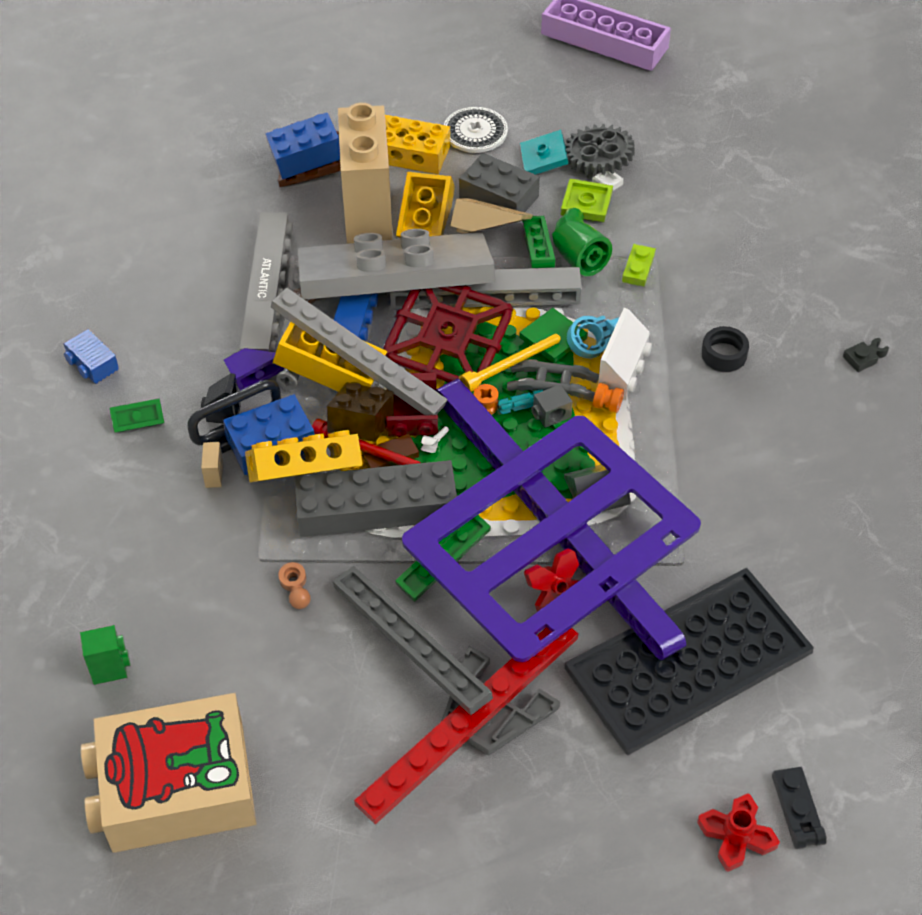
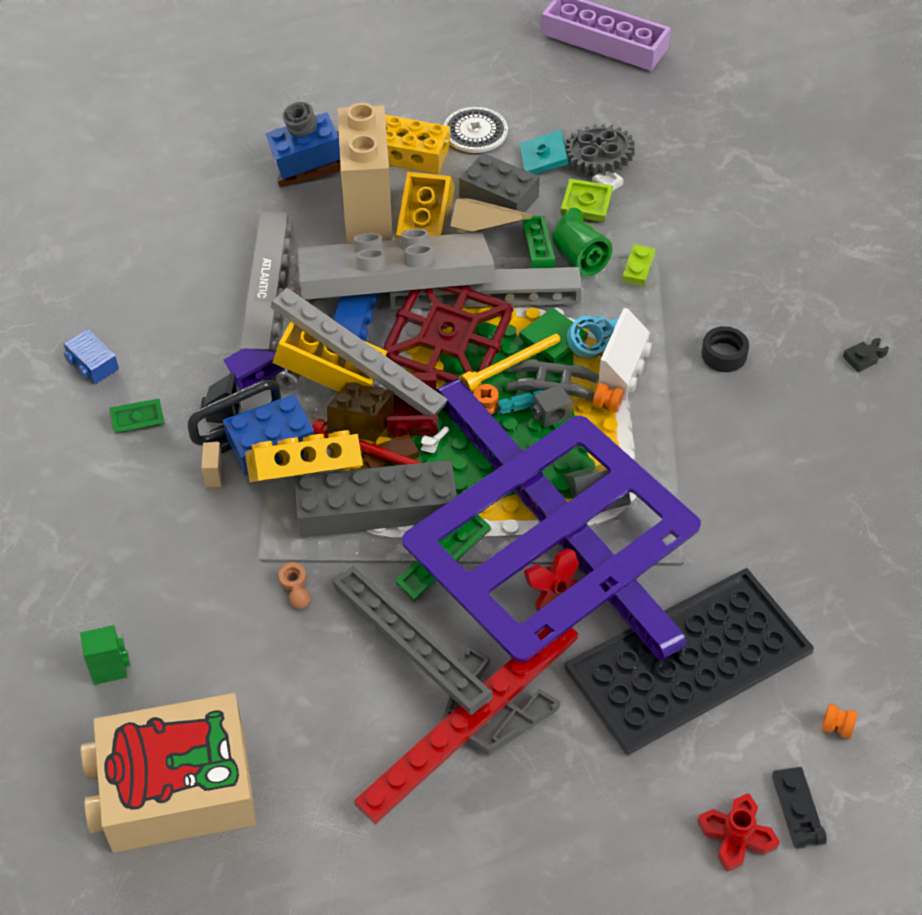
none -> dark grey wheel [282,101,318,137]
none -> orange wheel [821,703,858,739]

